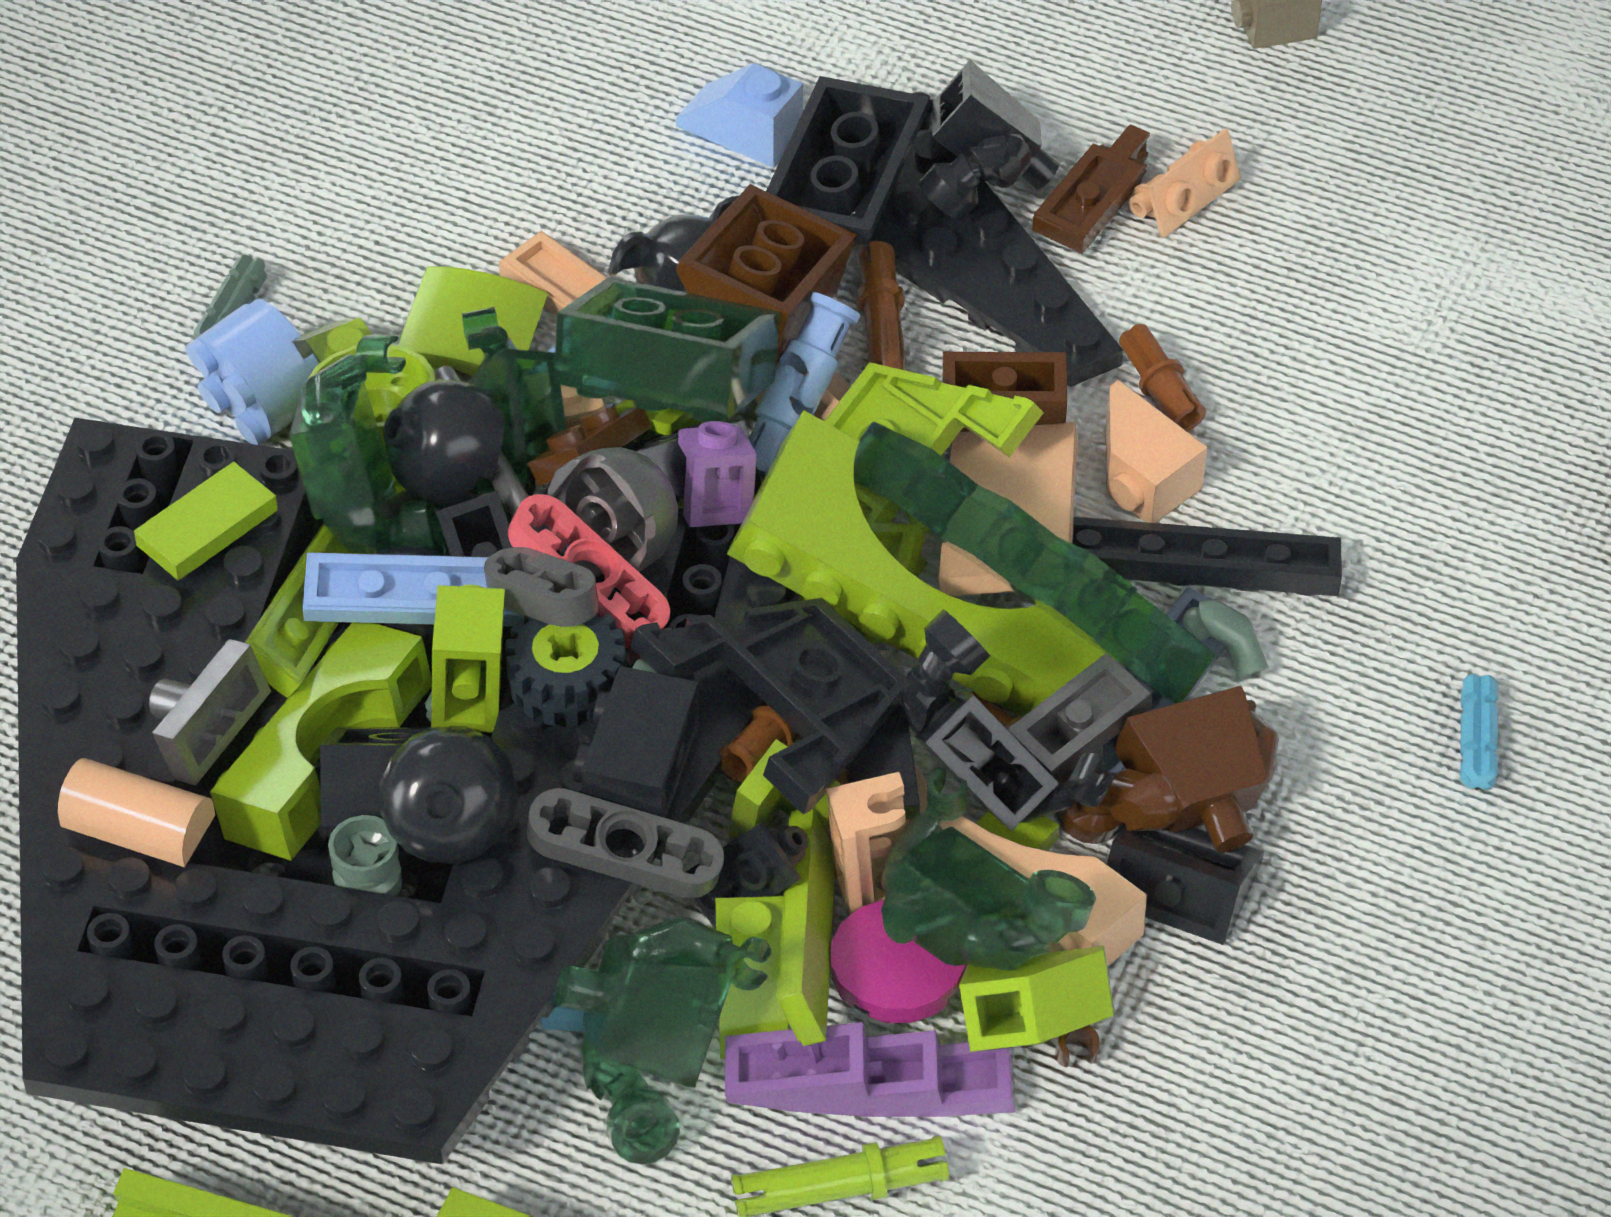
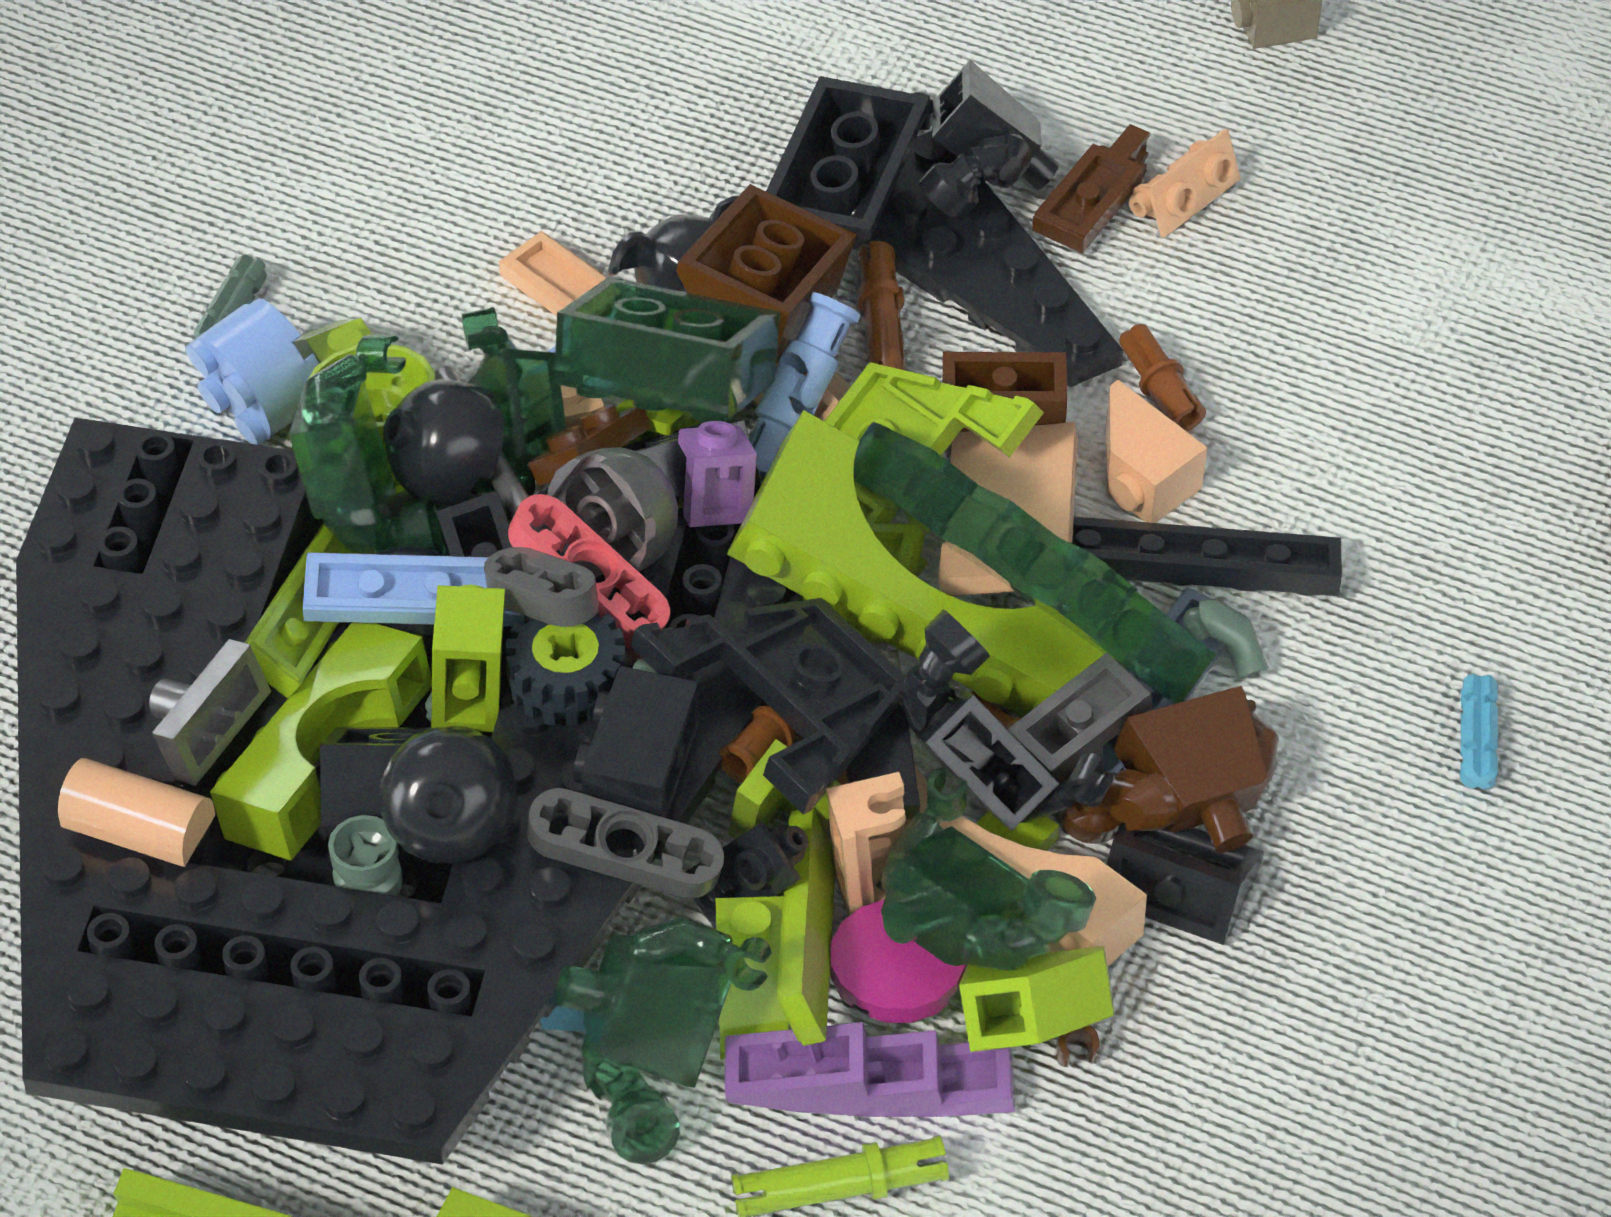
lime tile [134,461,278,581] -> none
lime slope [397,266,548,393] -> none
light blue slope [676,63,803,168] -> none

